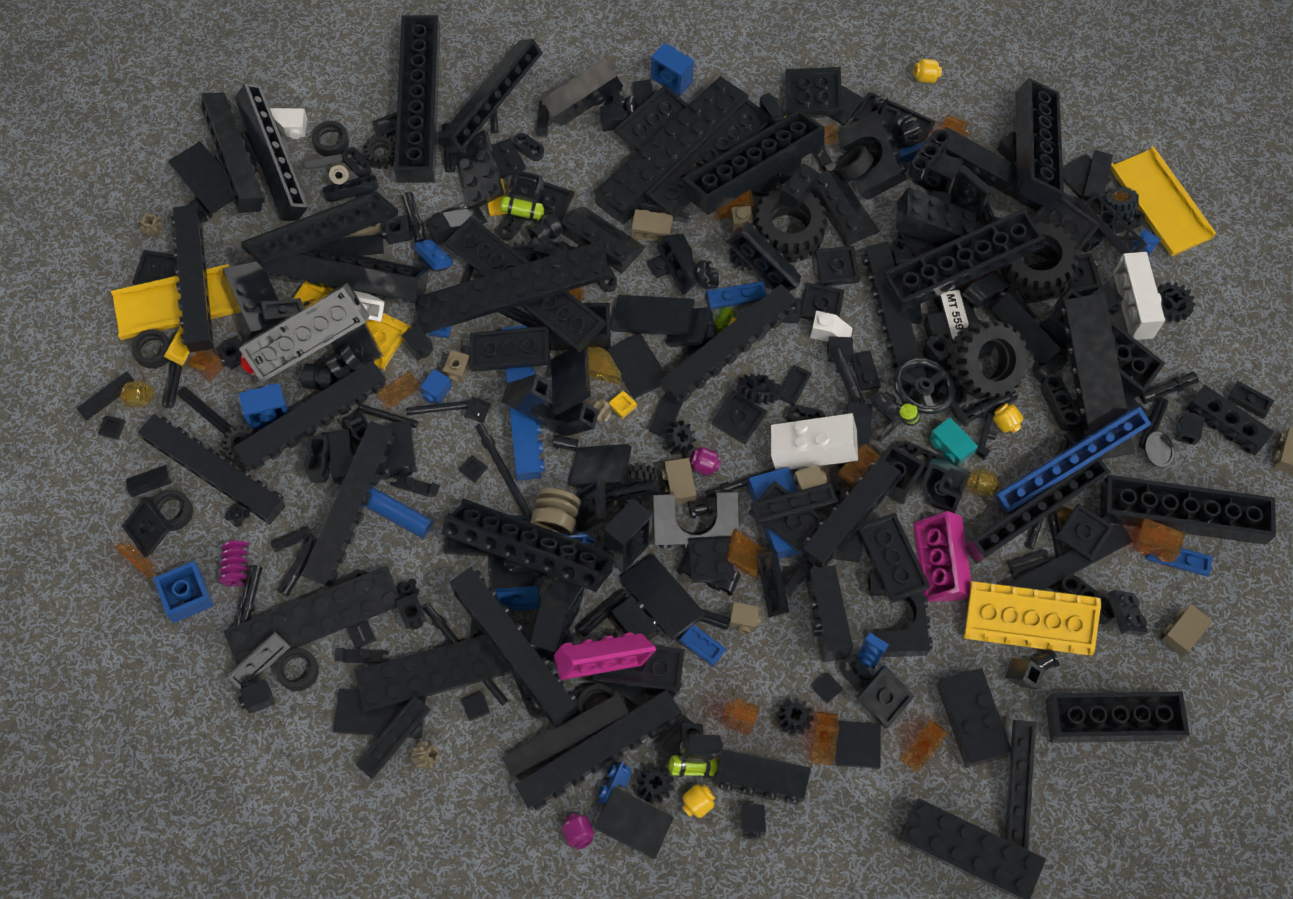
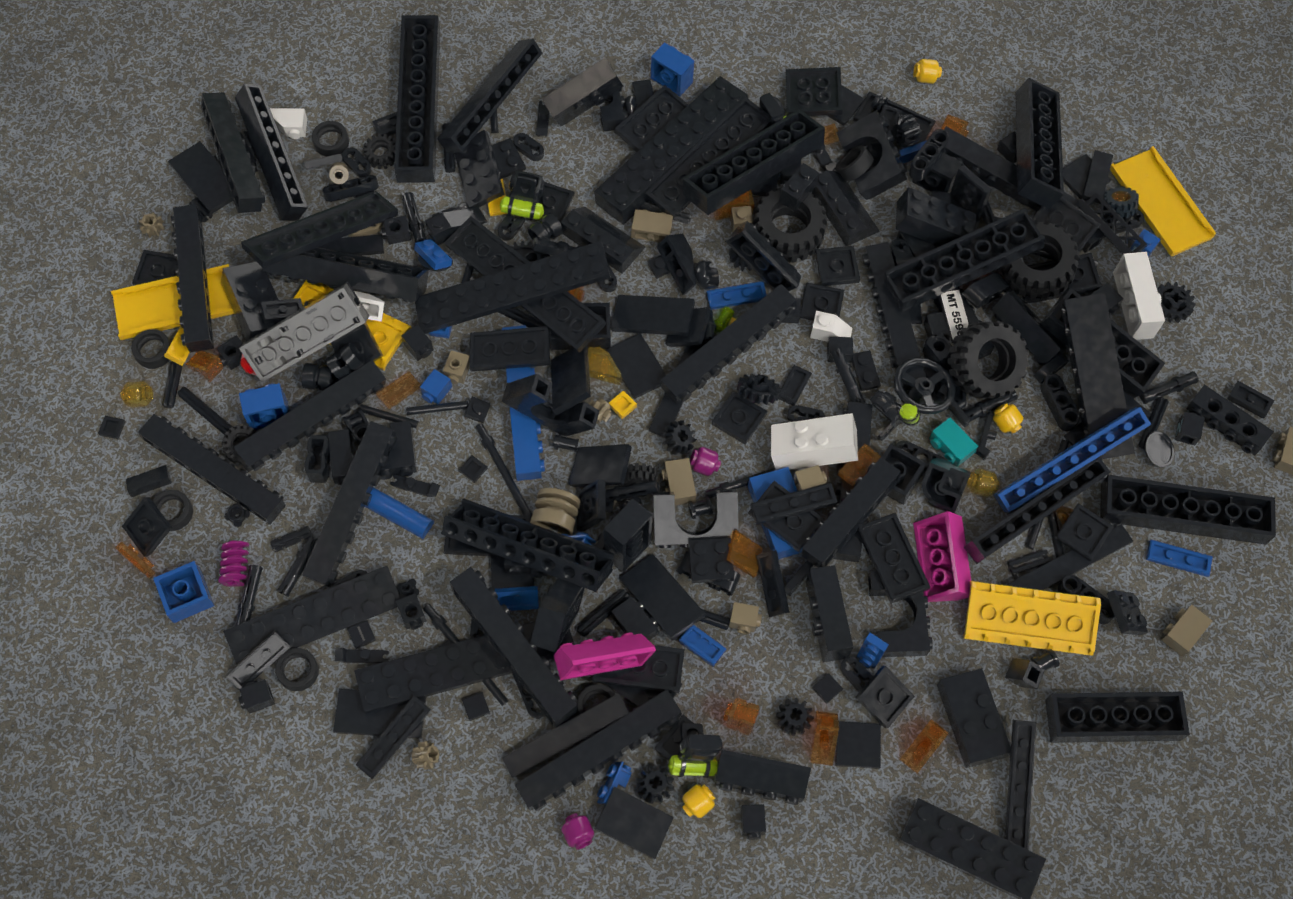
black tile [77,372,136,421] -> none
clear orange brick [1132,519,1186,562] -> none

